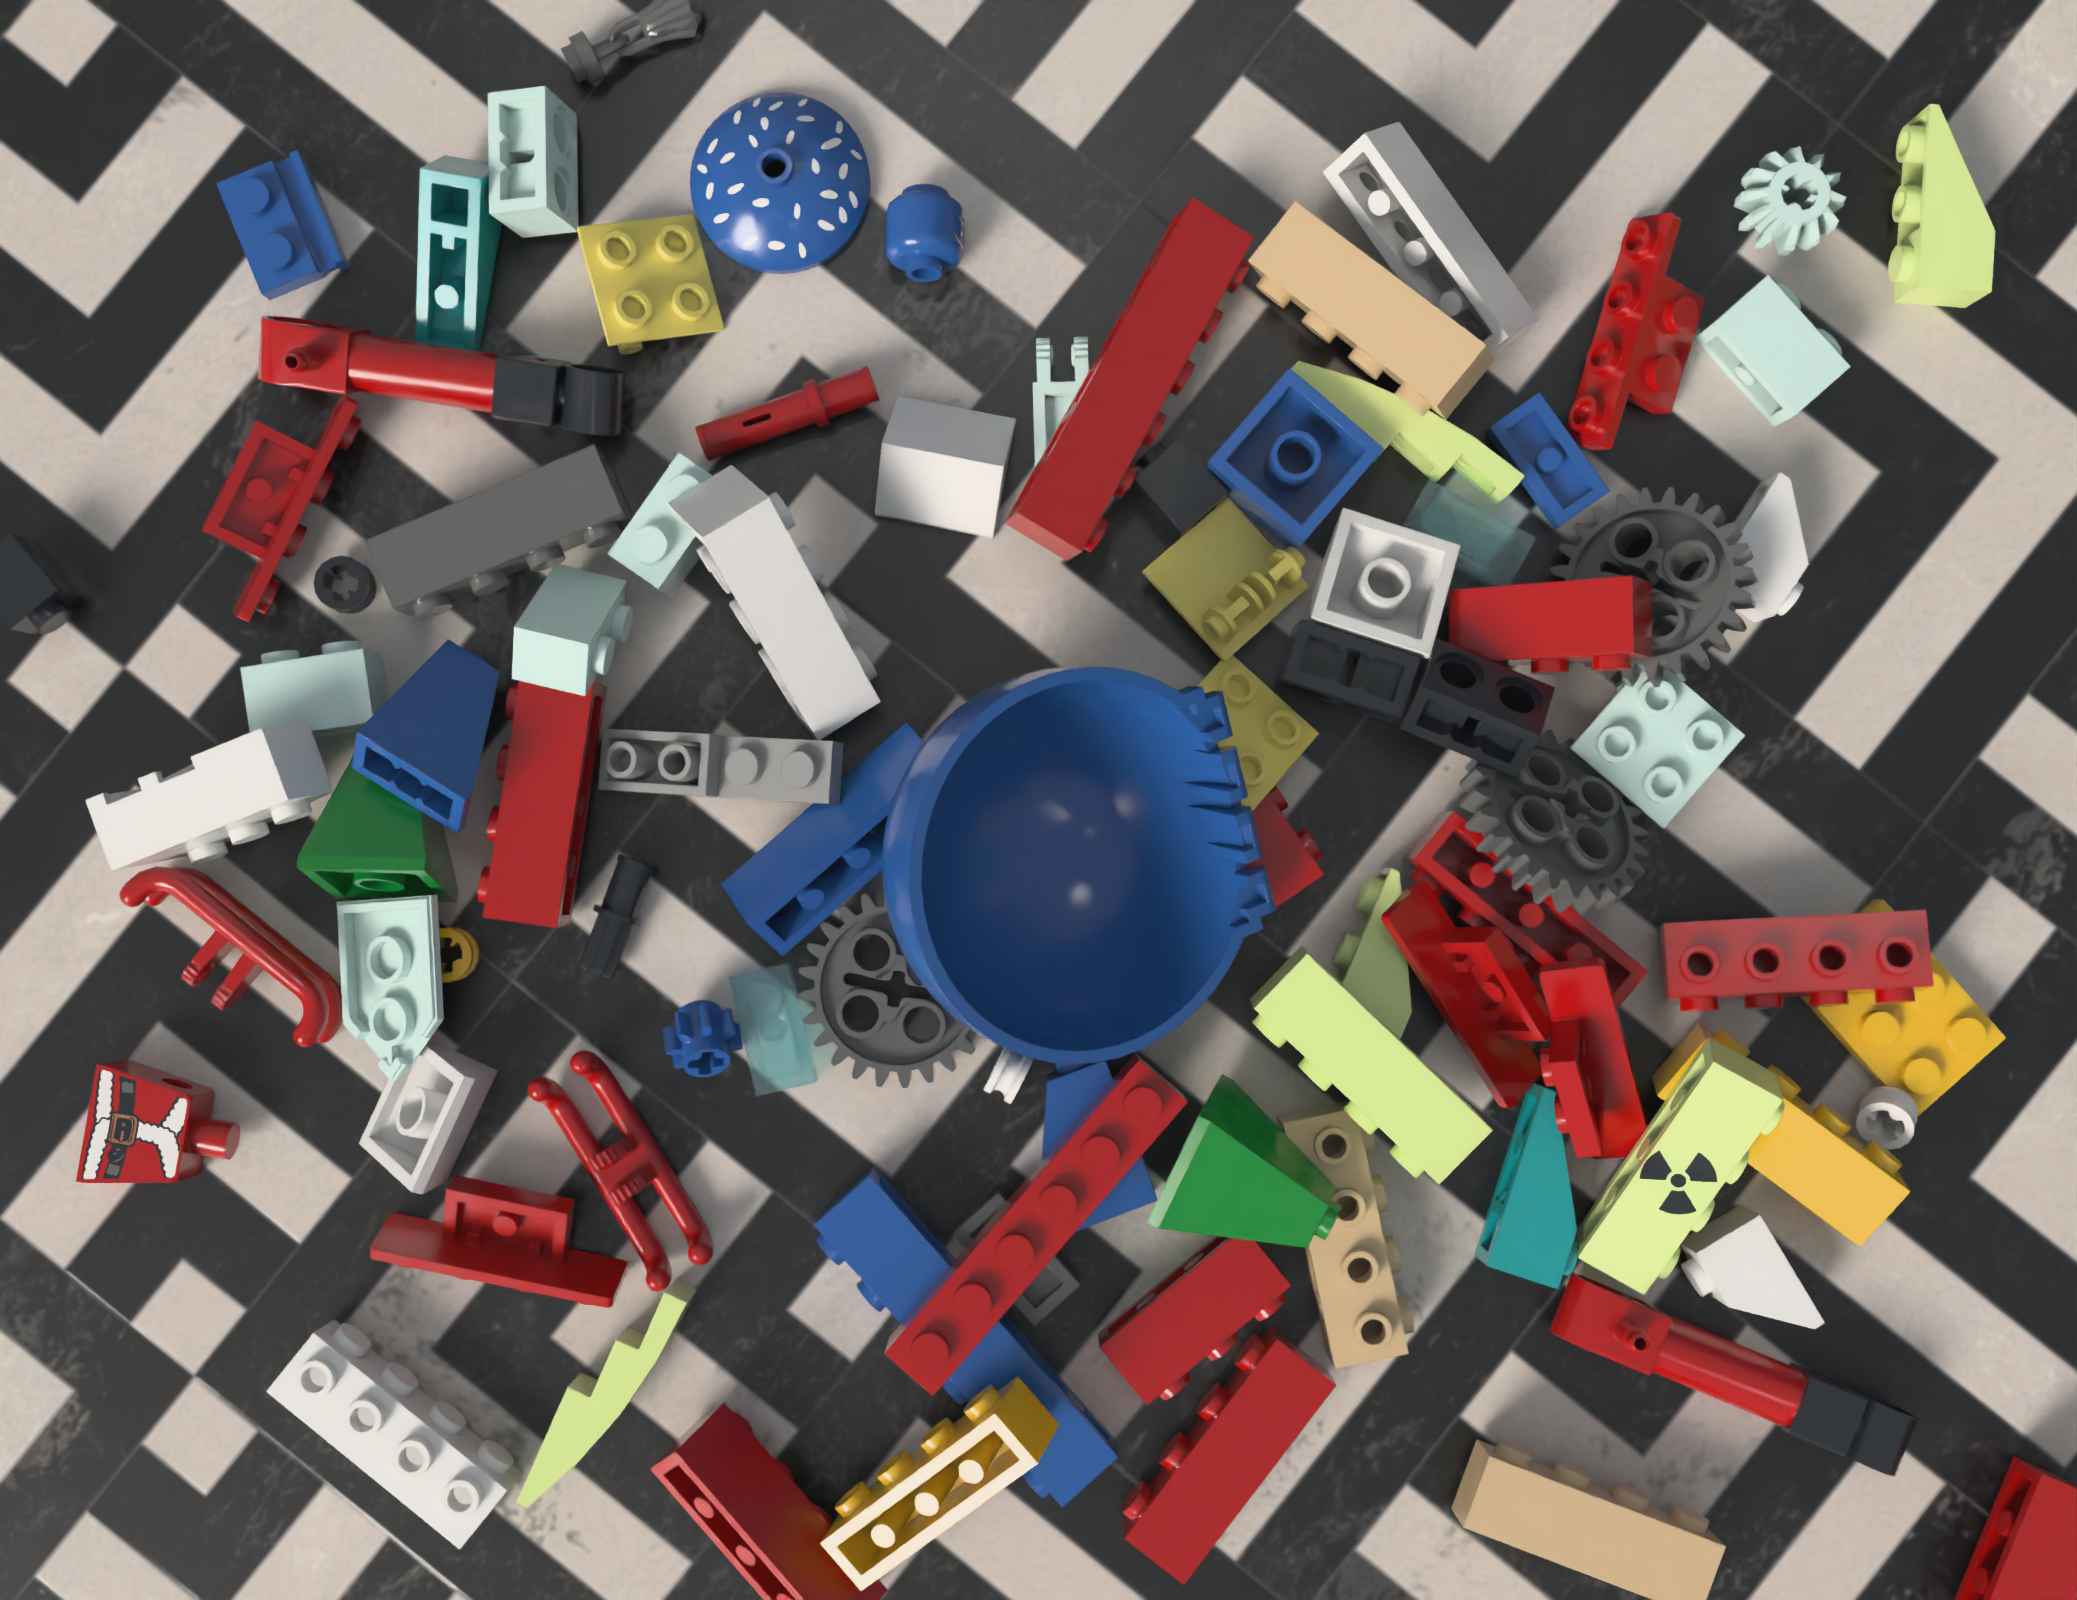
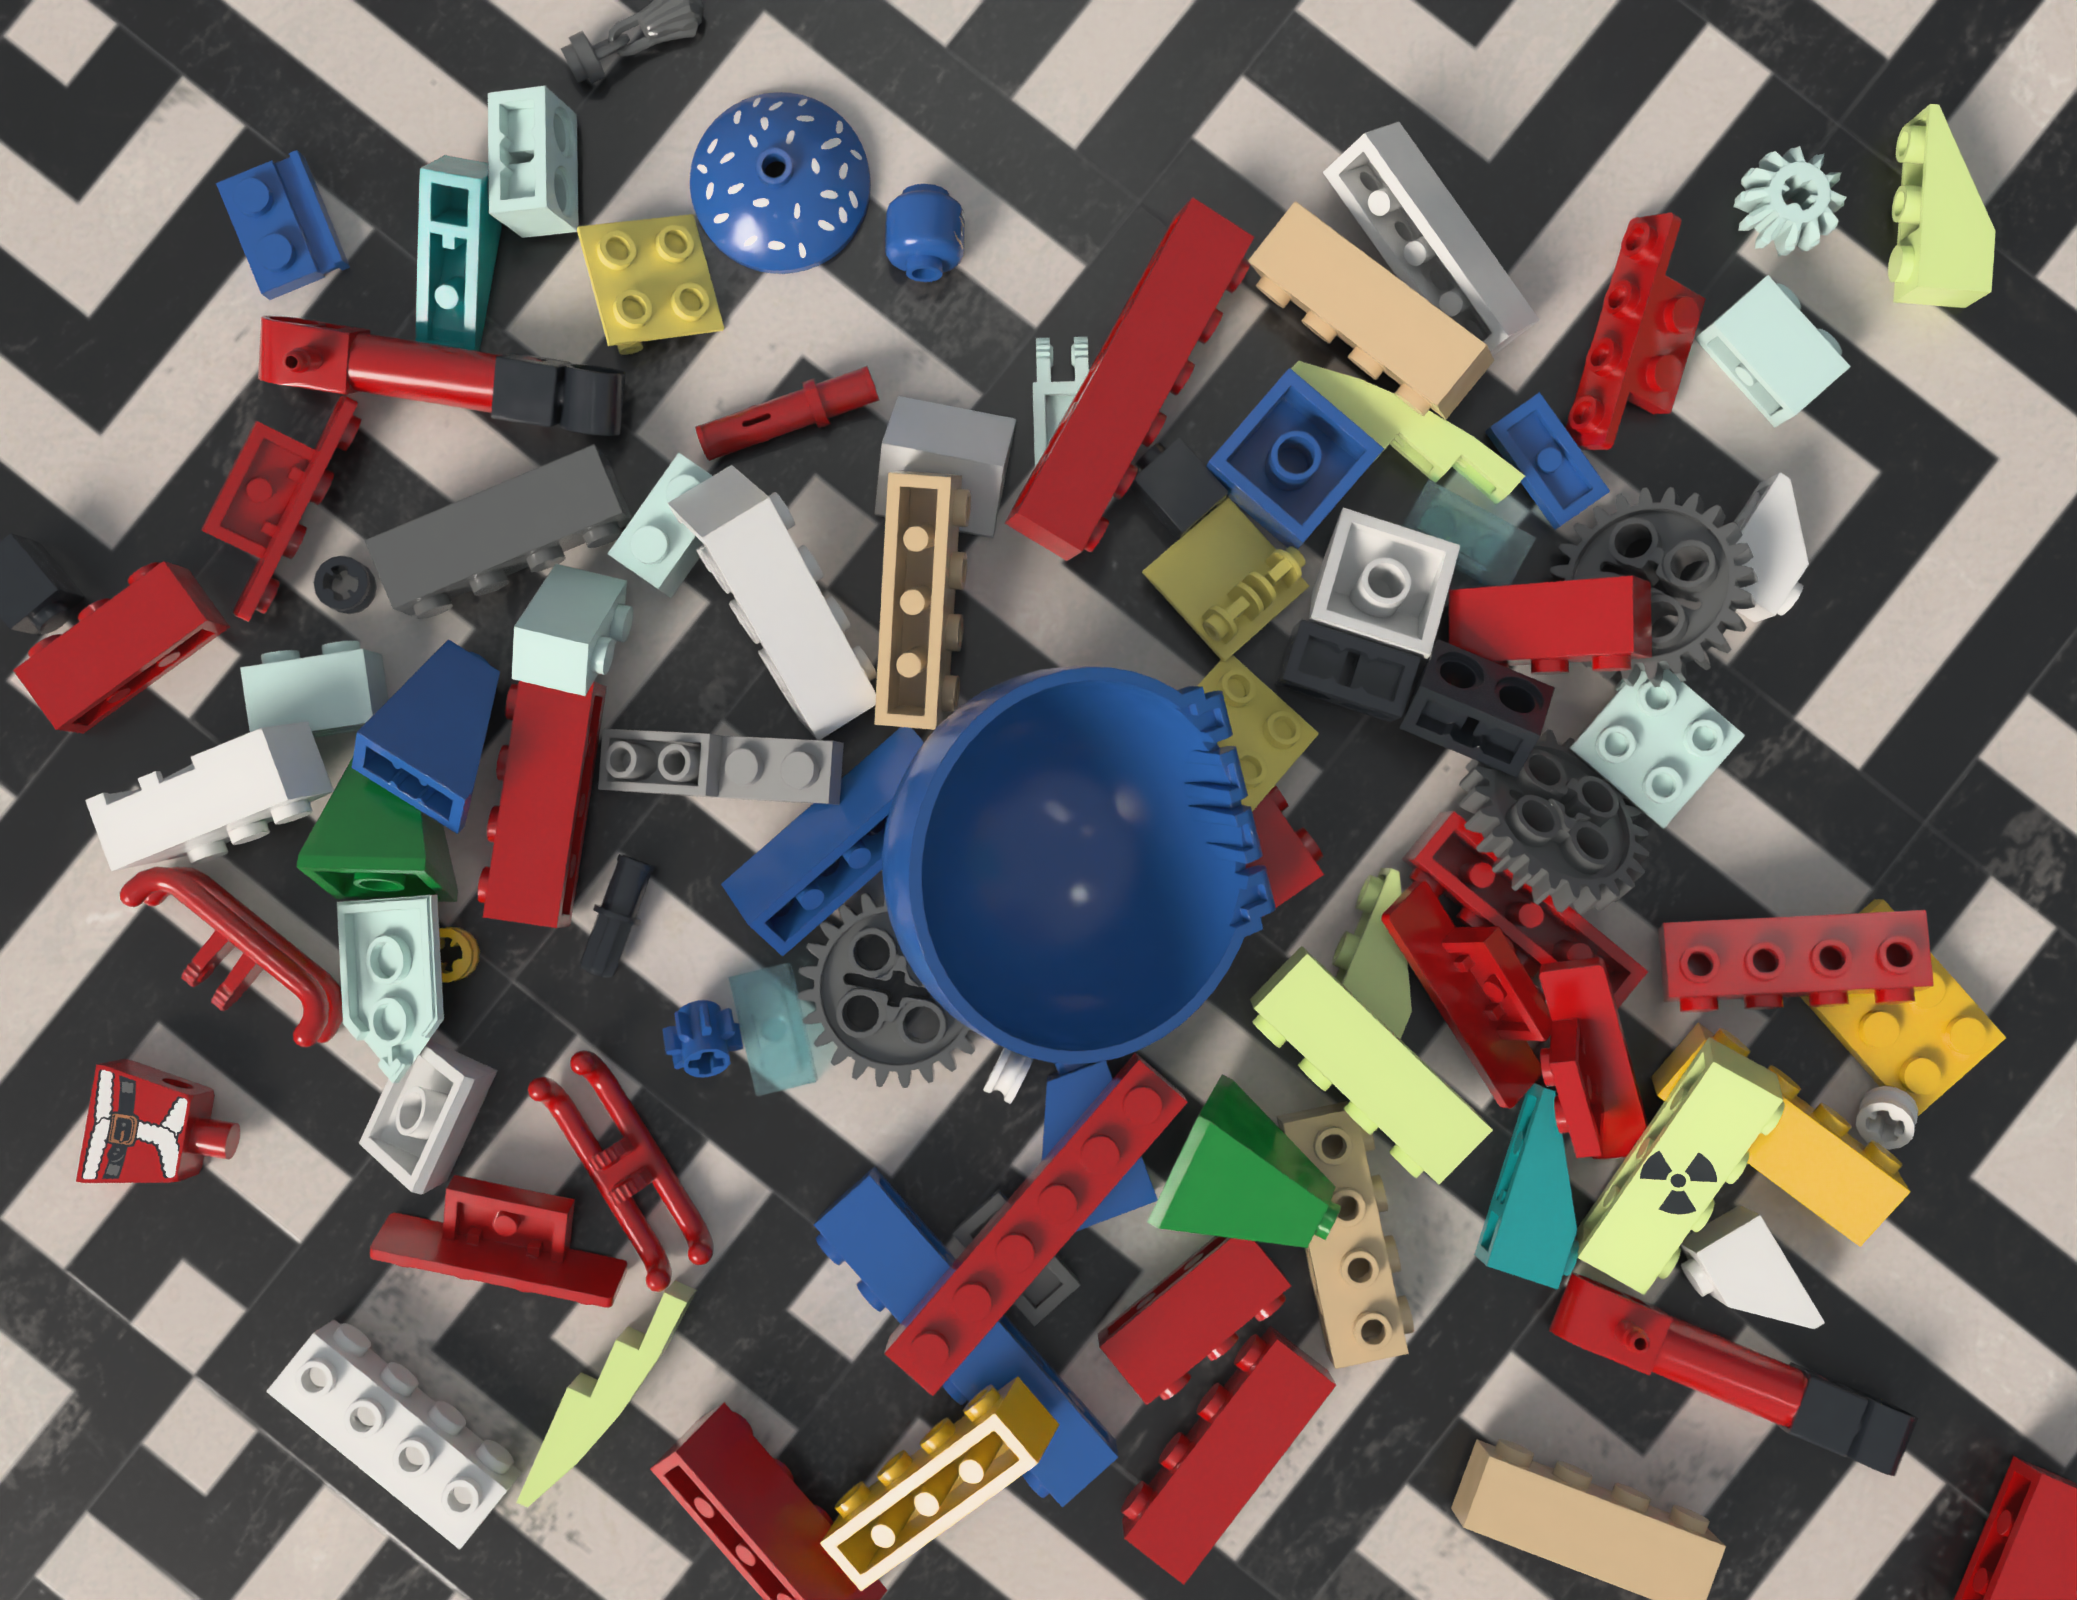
none -> red brick [13,561,230,734]
none -> tan brick [874,471,971,730]

